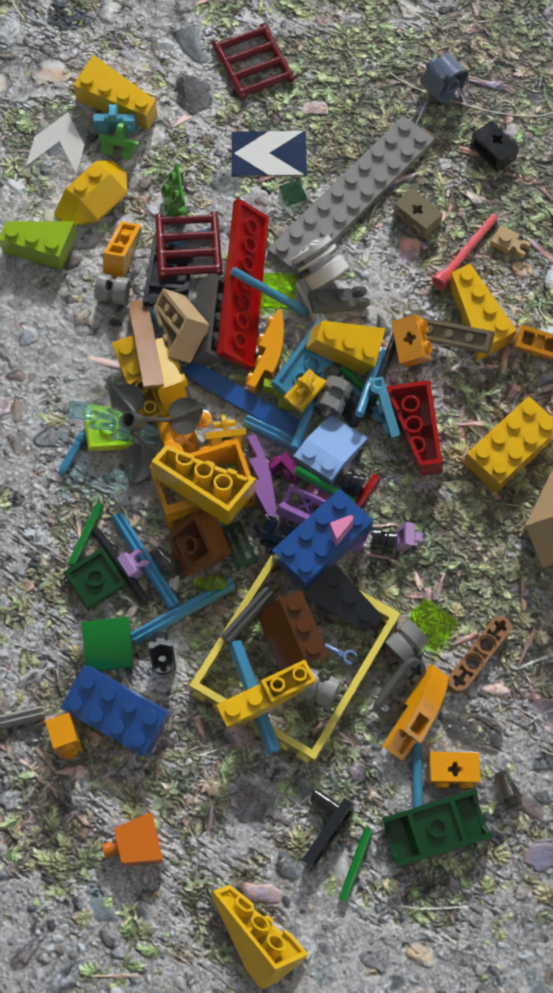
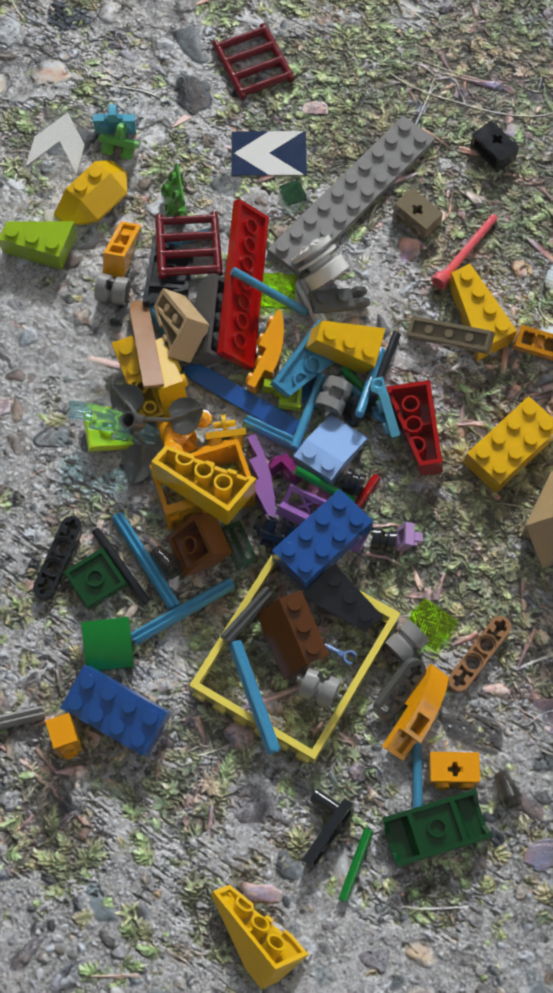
dark azure piece [58,429,86,476] -> none
green bar [67,503,104,566] -> none
yellow wedge [73,55,157,130] -> none
orange torso [102,812,164,866] -> none
lavender tile [117,550,149,579] -> none
black hips [148,632,176,675] -> none
clear neon green arm [195,574,227,592] -> none
yellow slope [216,660,316,729] -> none
yellow hips [284,369,327,412] -> none
bright pink slope [329,515,354,546] -> none
light orange brick [391,314,432,367] -> none
sand blue brick [420,52,469,103] -> none
tan plate [490,225,531,259] -> none
none -> black beam [33,516,83,601]

